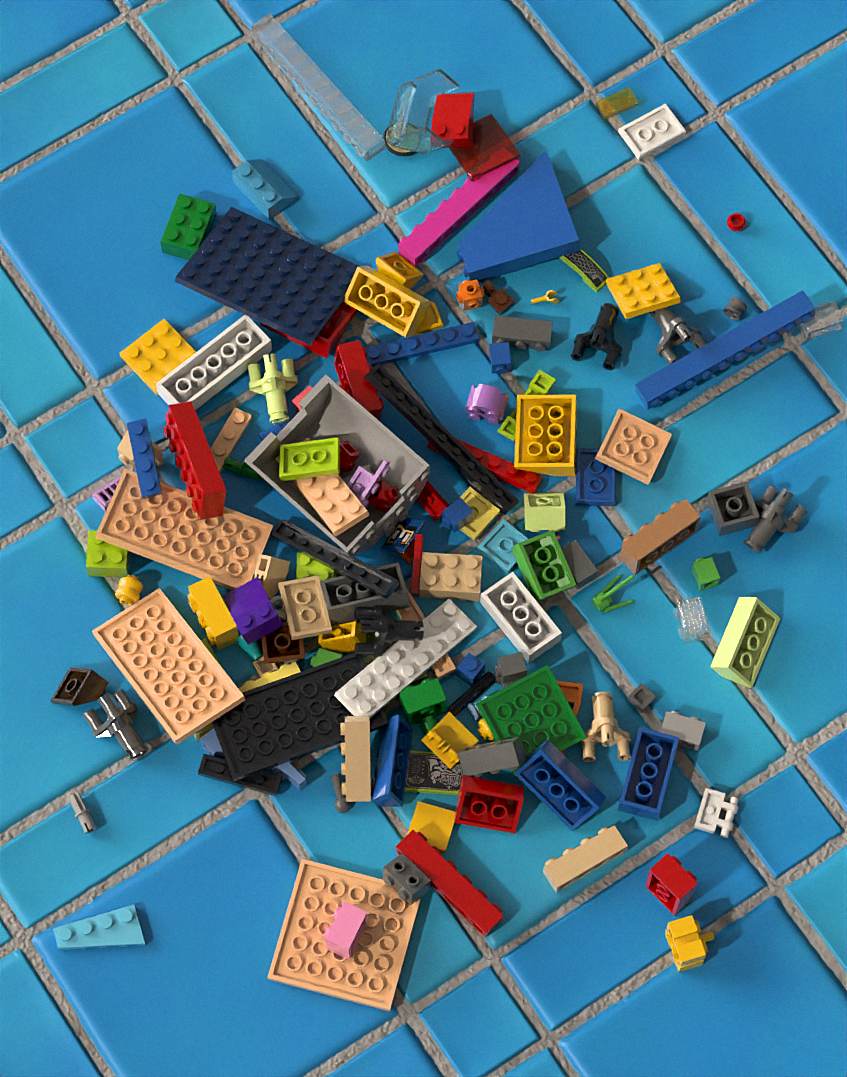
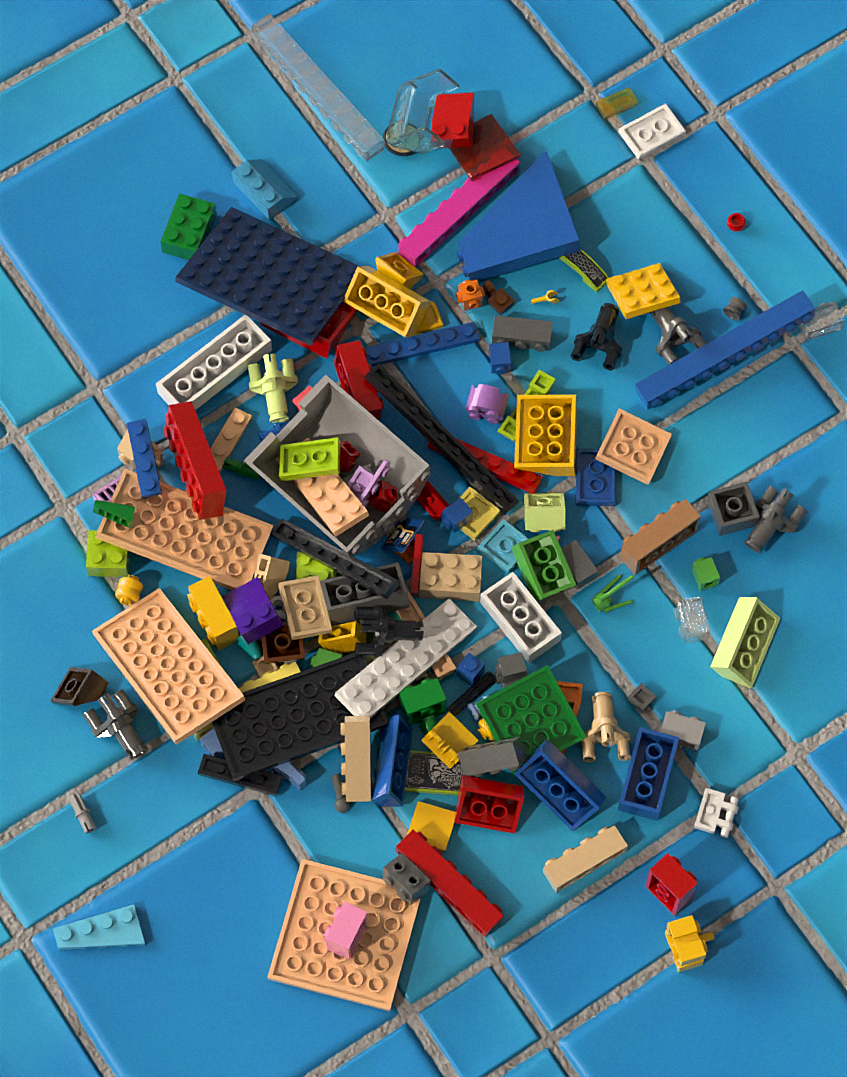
yellow plate [119,319,196,396] -> none
none -> green slope [93,500,135,528]

